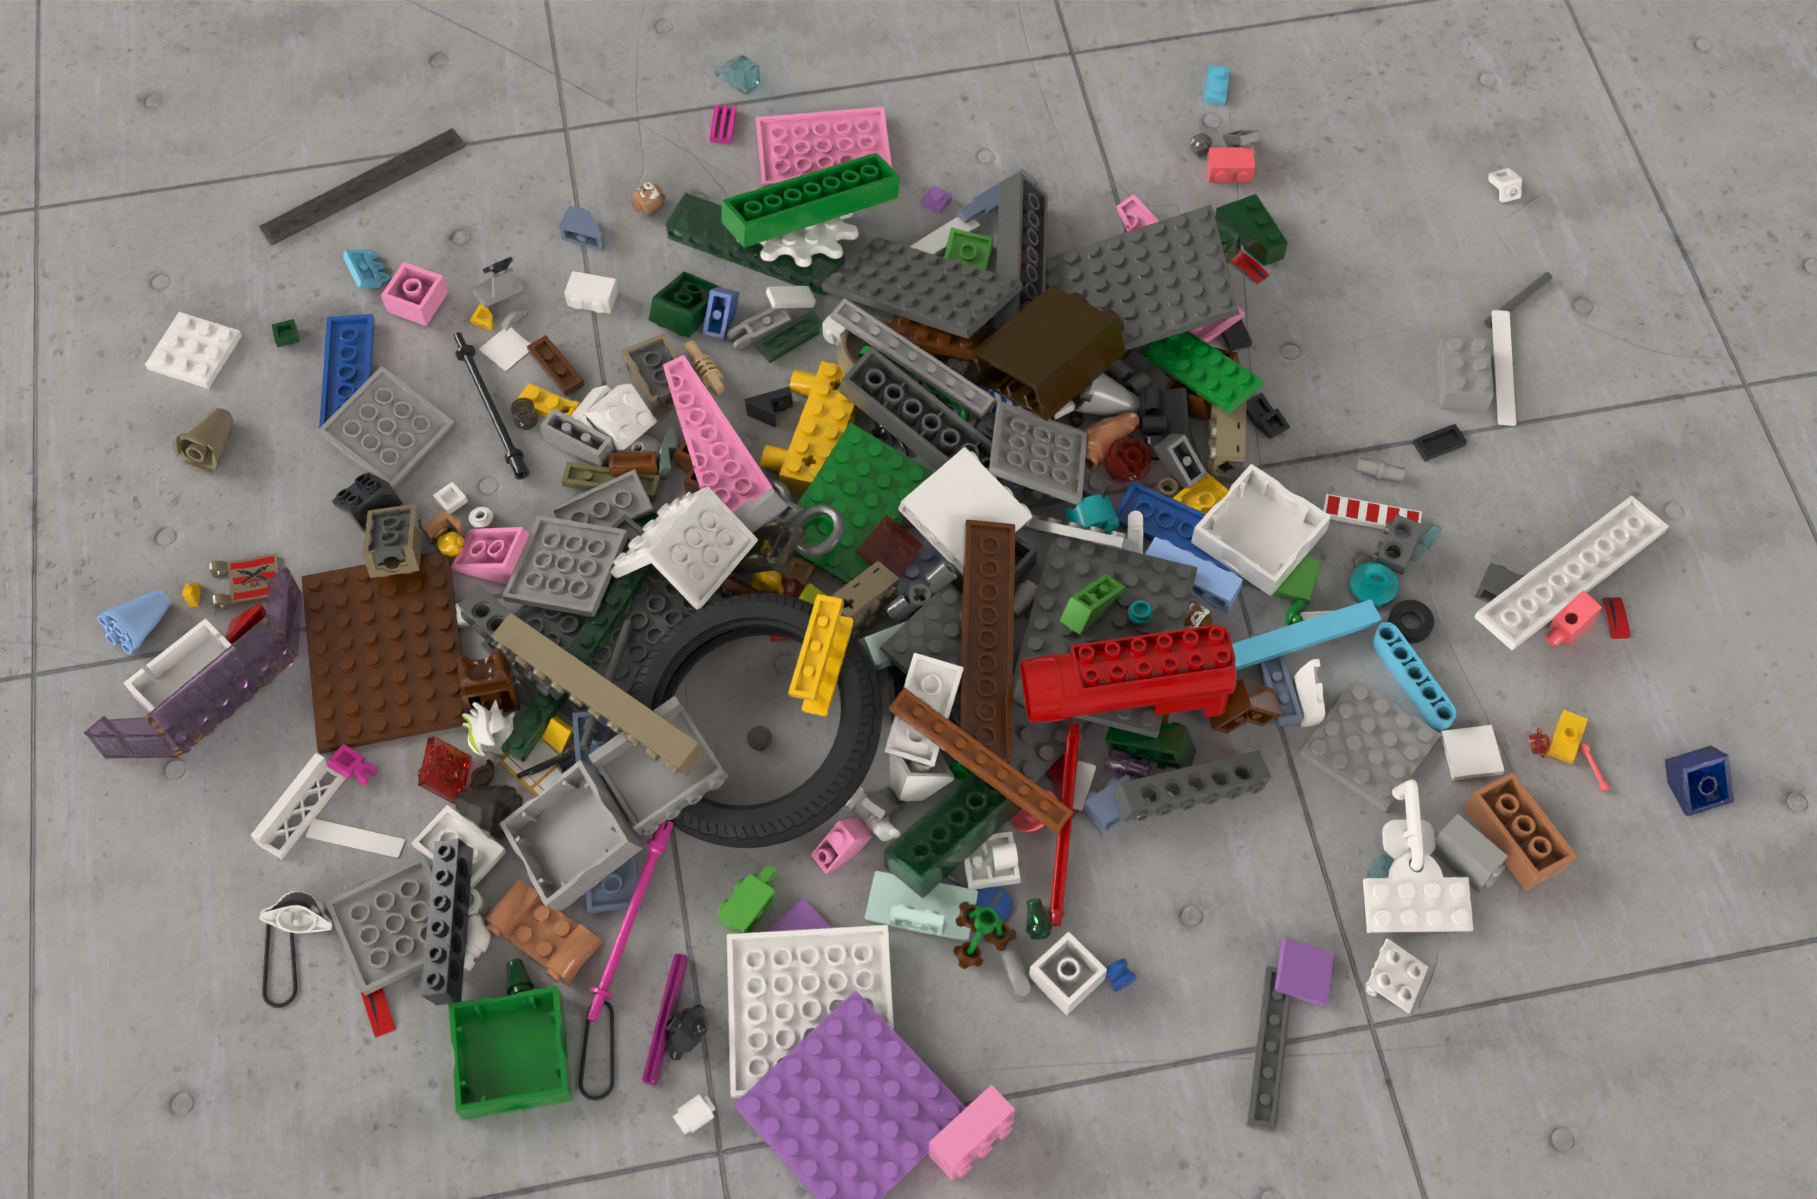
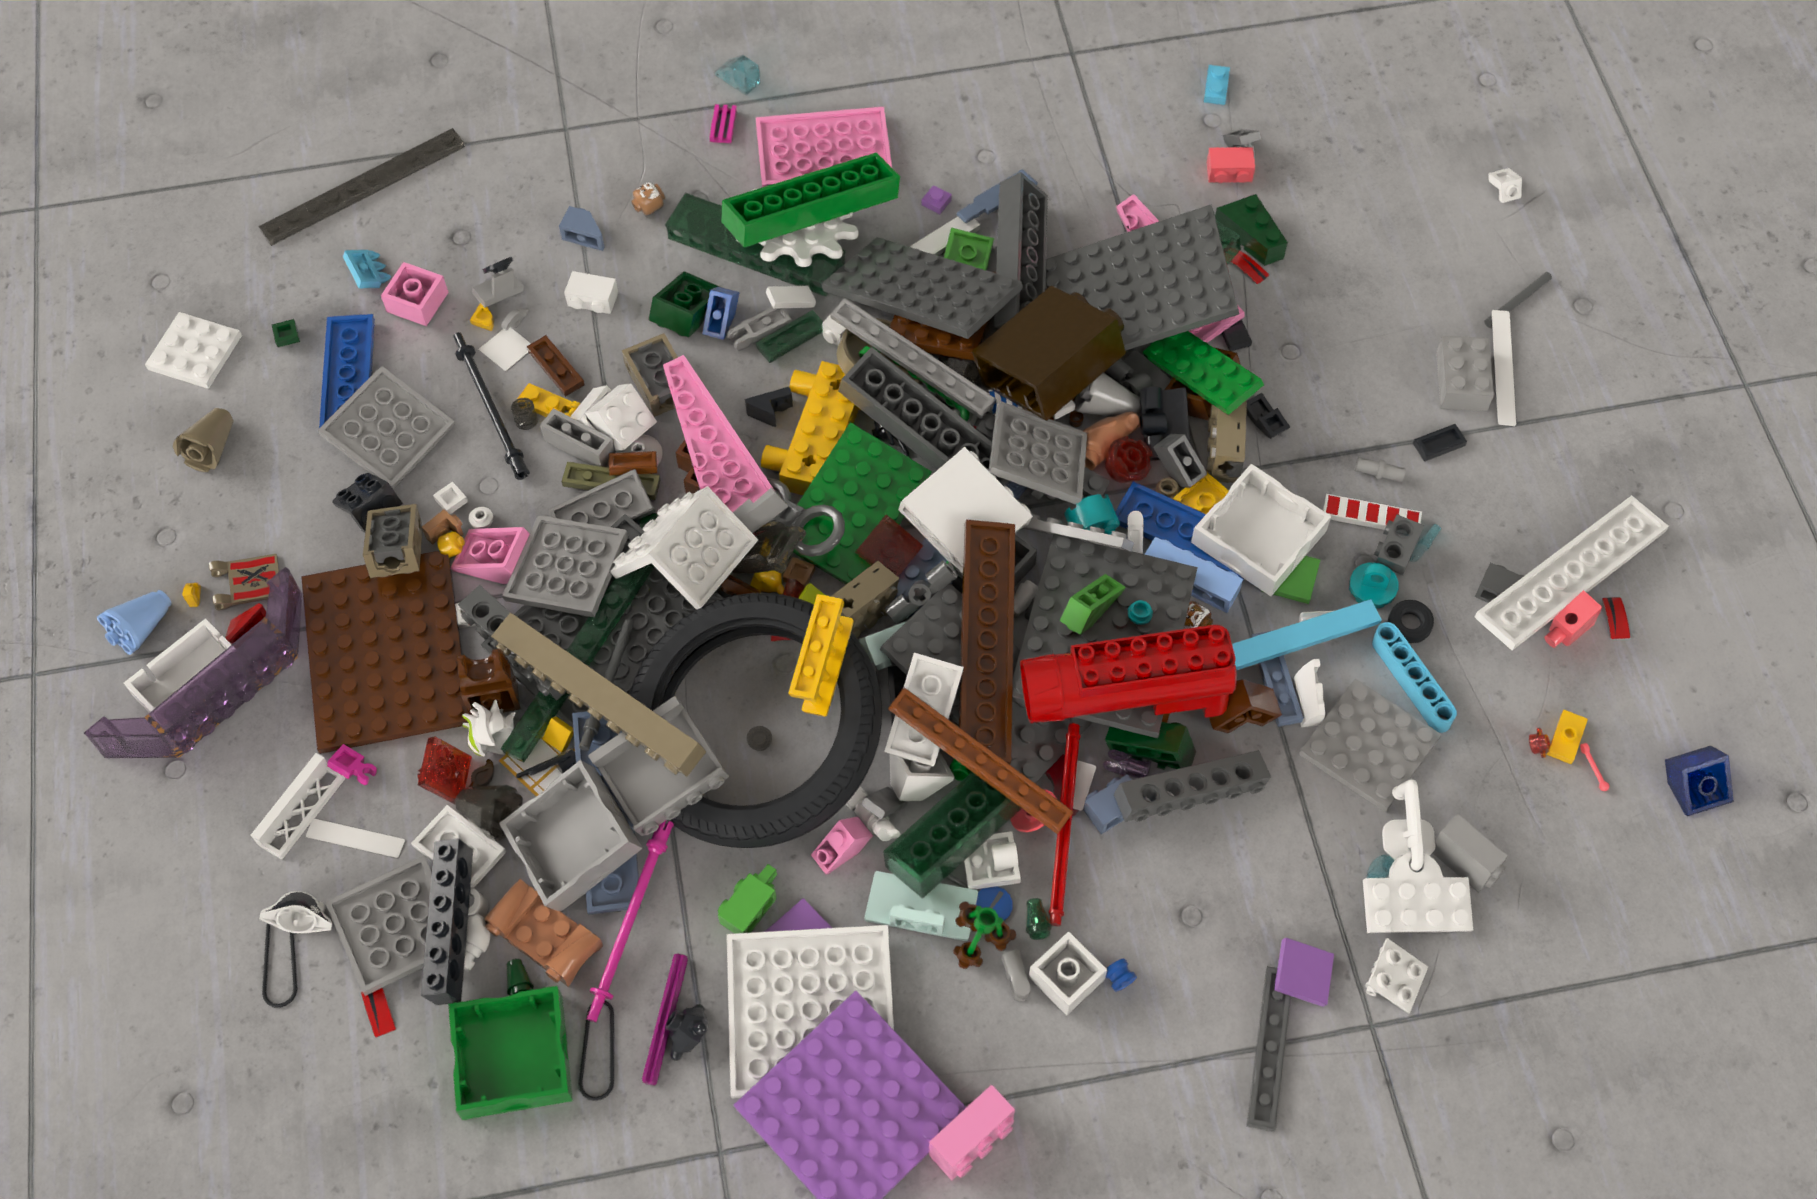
sand green slope [656,427,678,479] -> none
white brick [673,1094,716,1135] -> none
tan hinge [684,340,725,396] -> none
dark grey plate [1190,133,1212,156] -> none
green arm [1285,599,1306,626] -> none
white tile [1440,725,1505,781] -> none
nougat brick [1463,772,1578,891] -> none

